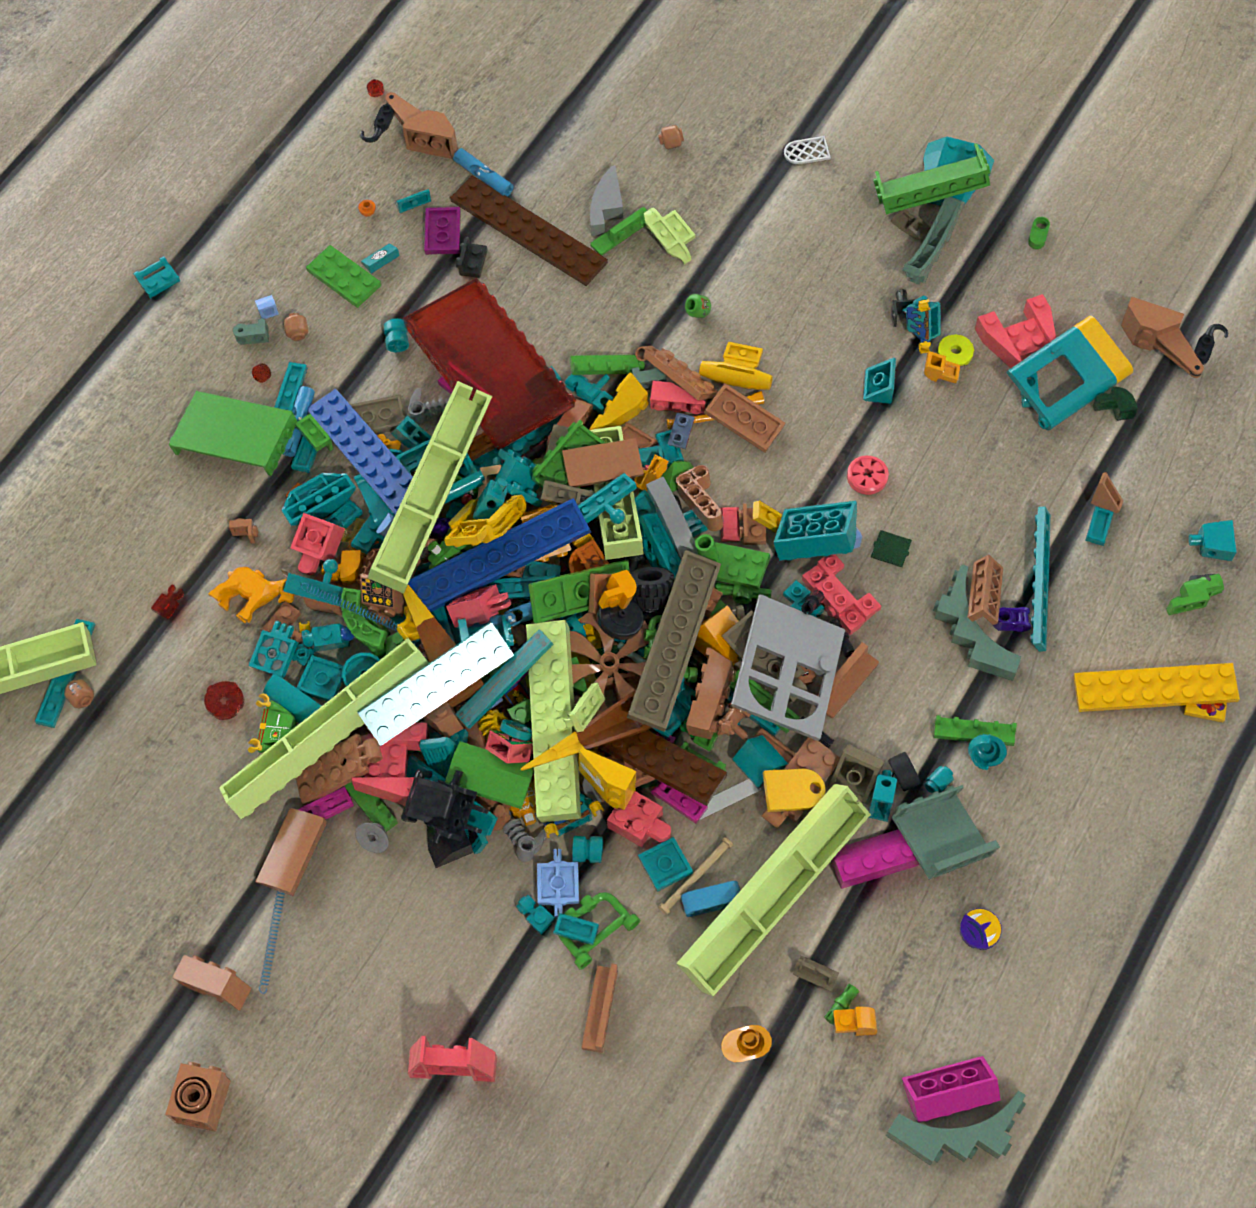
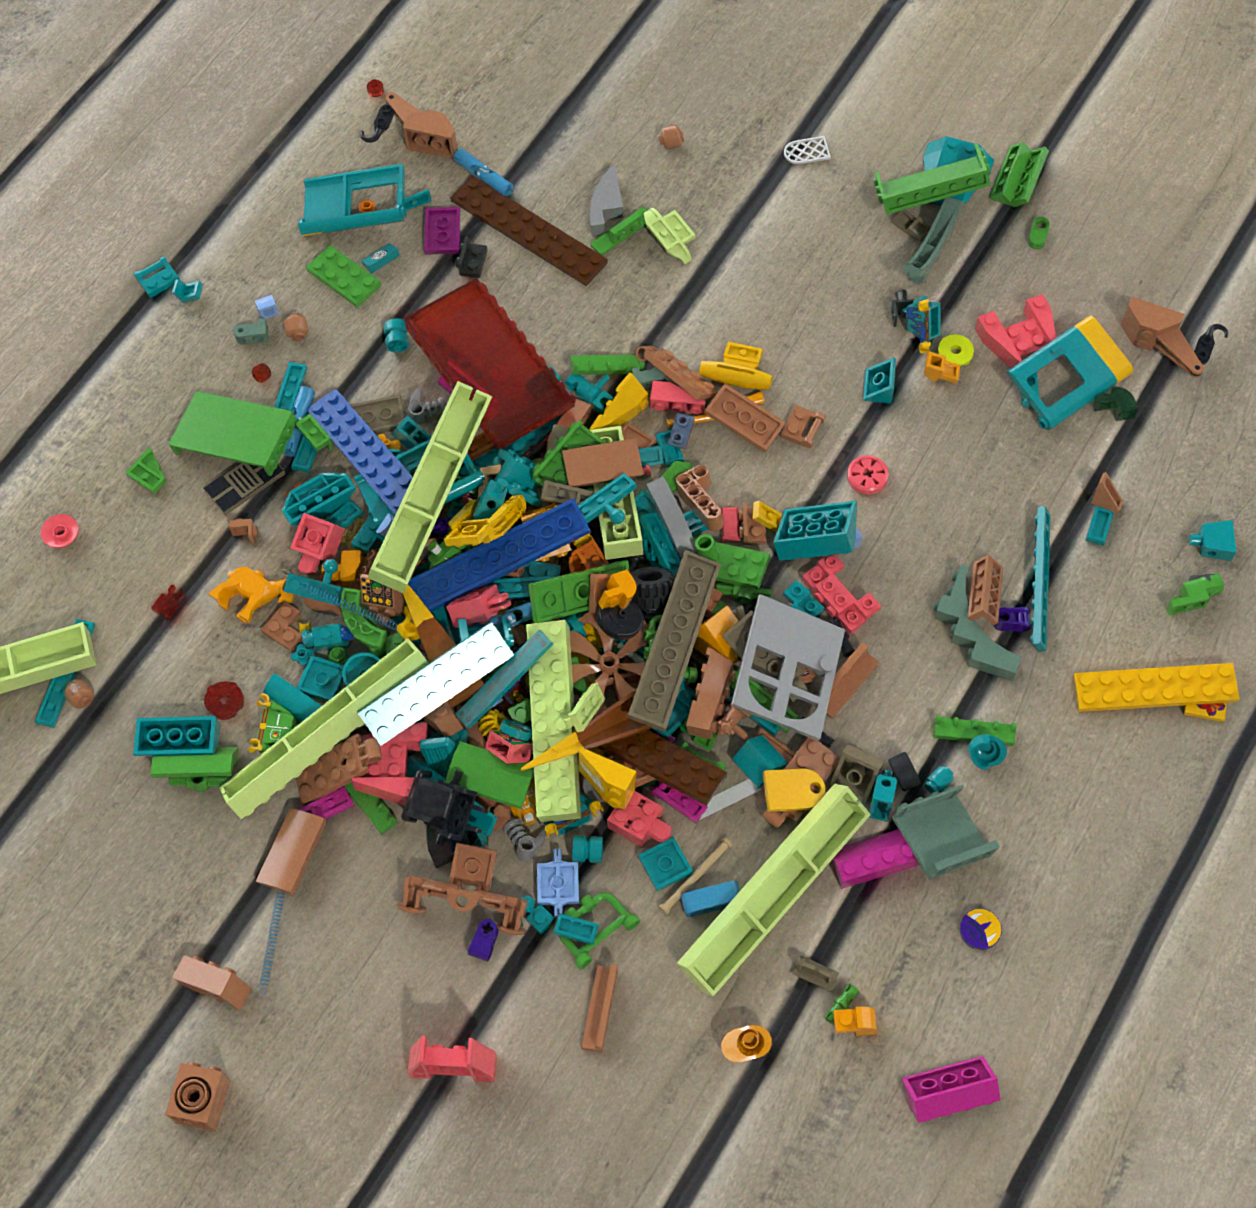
teal piece [248,621,299,678] -> none
light grey piece [355,823,389,853] -> none
light orange brick [634,455,669,491] -> none
bright green head [685,294,711,318] -> none
black pin [801,590,824,615] -> none
clear green piece [871,530,912,567] -> none
sand green arch [886,1090,1026,1165] -> none
none -> coral dish [41,514,79,548]
none -> bright green wing [125,448,167,495]
none -> teal slope [133,716,221,756]
none -> bright green slope [150,747,239,778]
none -> bright green axle [169,776,229,792]
none -> teal bracket [172,279,203,303]
none -> tile [203,462,285,516]
none -> teal piece [299,164,407,237]
none -> bright green plate [329,647,348,665]
none -> nougat piece [397,842,528,935]
none -> dark purple piece [468,919,499,962]
none -> nougat plate [781,405,826,448]
none -> bright green slope [989,142,1049,207]

